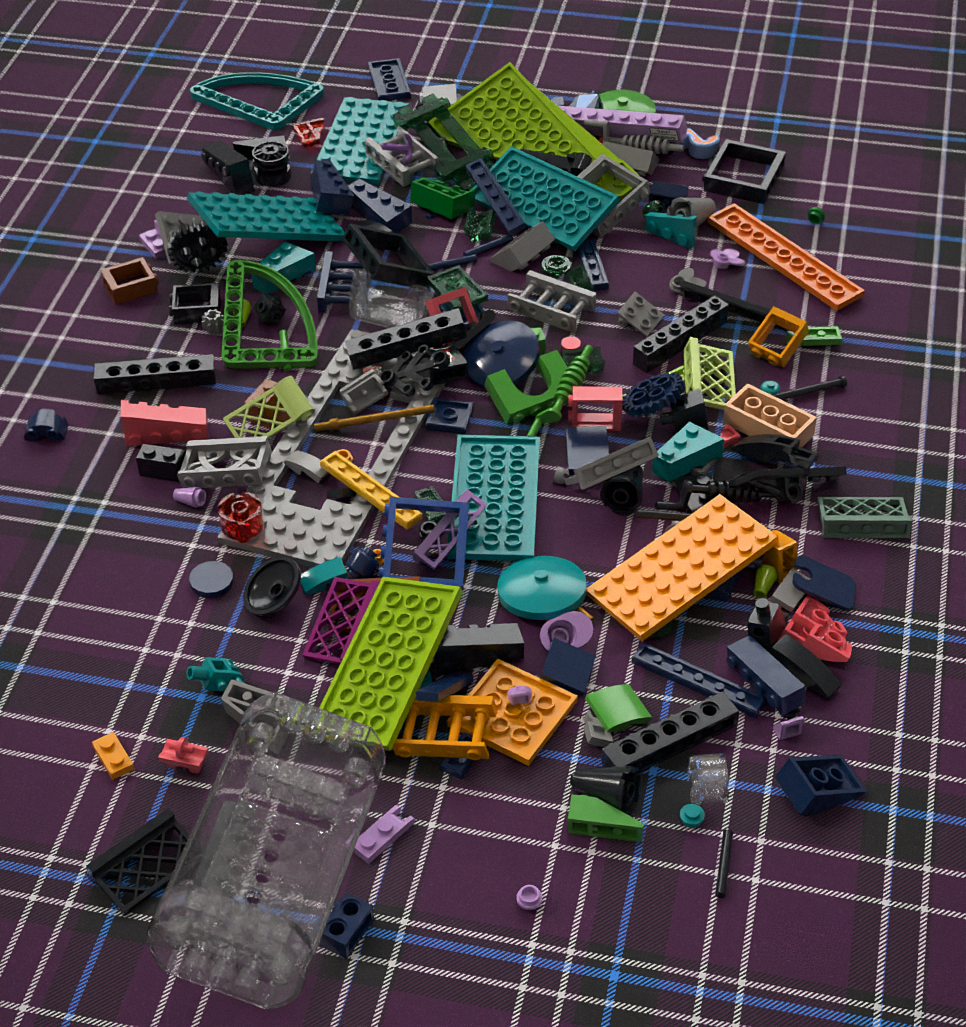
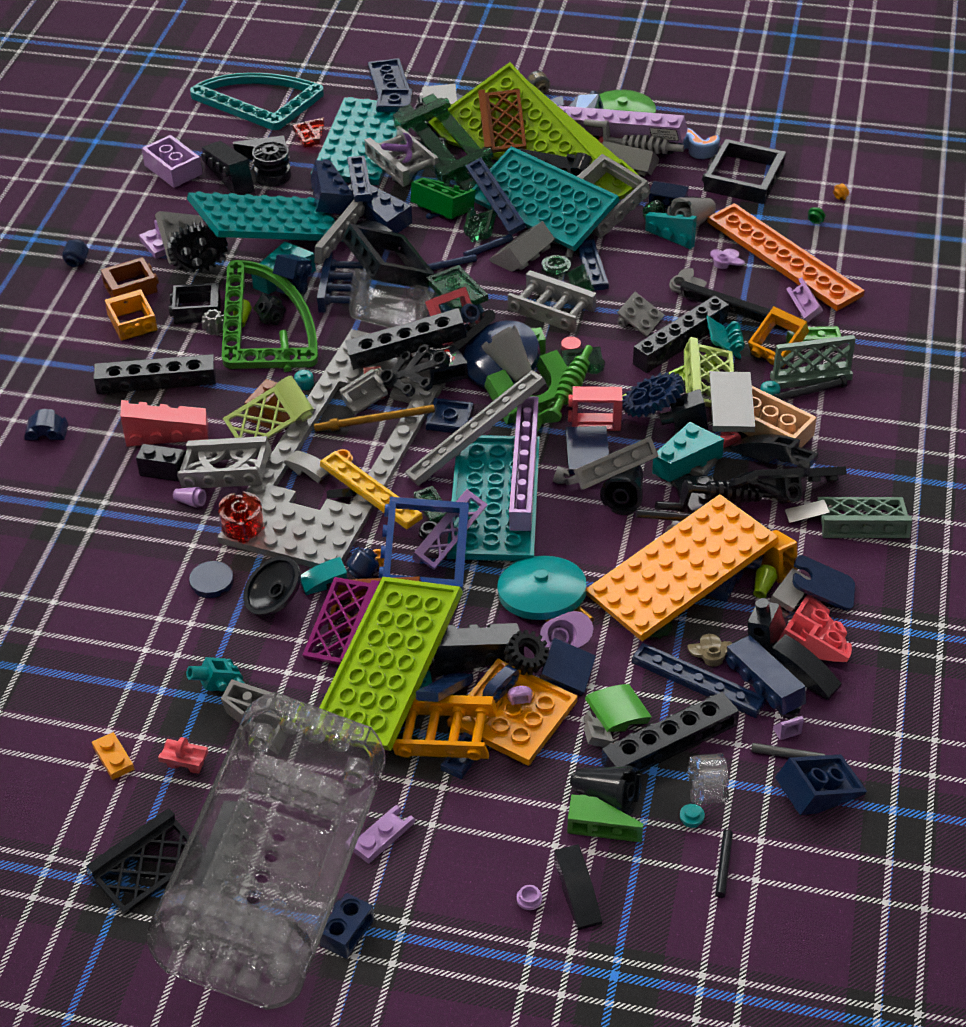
none -> dark blue head [62,239,89,267]
none -> light orange window [105,289,158,341]
none -> lavender brick [142,135,202,188]
none -> dark blue brick [273,254,312,296]
none -> teal piece [294,370,314,390]
none -> light grey plate [315,200,365,264]
none -> tile [347,155,373,202]
none -> dark blue tile [376,88,413,112]
none -> light grey plate [405,370,546,486]
none -> dark blue cone [460,303,480,324]
none -> dark orange fence [478,89,527,157]
none -> light grey cone [482,325,532,382]
none -> dark blue beam [483,665,520,703]
none -> black tyre [504,630,549,675]
none -> lavender brick [509,396,539,531]
none -> dark tan head [527,71,550,93]
none -> black slope [554,844,602,930]
none -> dark tan plate [687,634,733,666]
none -> teal hinge [706,315,745,359]
none -> tile [709,371,755,432]
none -> dark grey bar [751,743,825,758]
none -> sand green fence [770,335,856,389]
none -> white sticker [785,500,830,523]
none -> lavender hinge [786,277,823,322]
none -> light orange plate [833,183,849,200]

